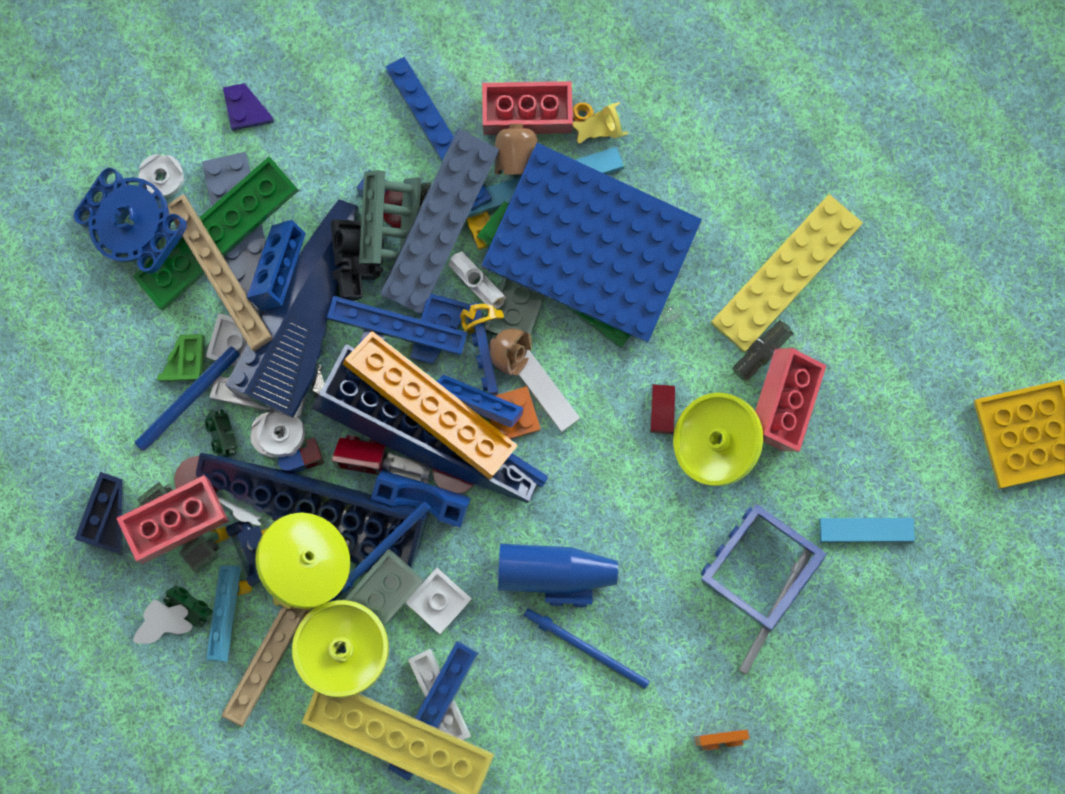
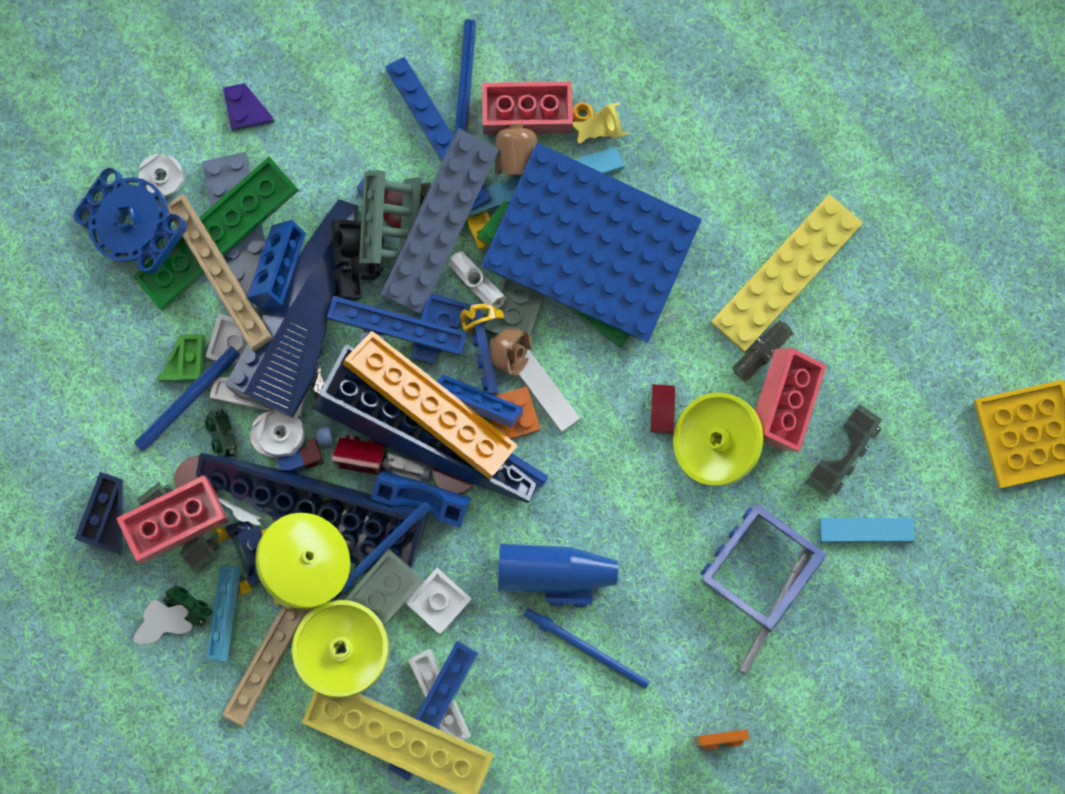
none -> light blue hinge [316,426,334,446]
none -> blue axle [455,19,476,133]
none -> clear smoke arch [805,404,882,498]

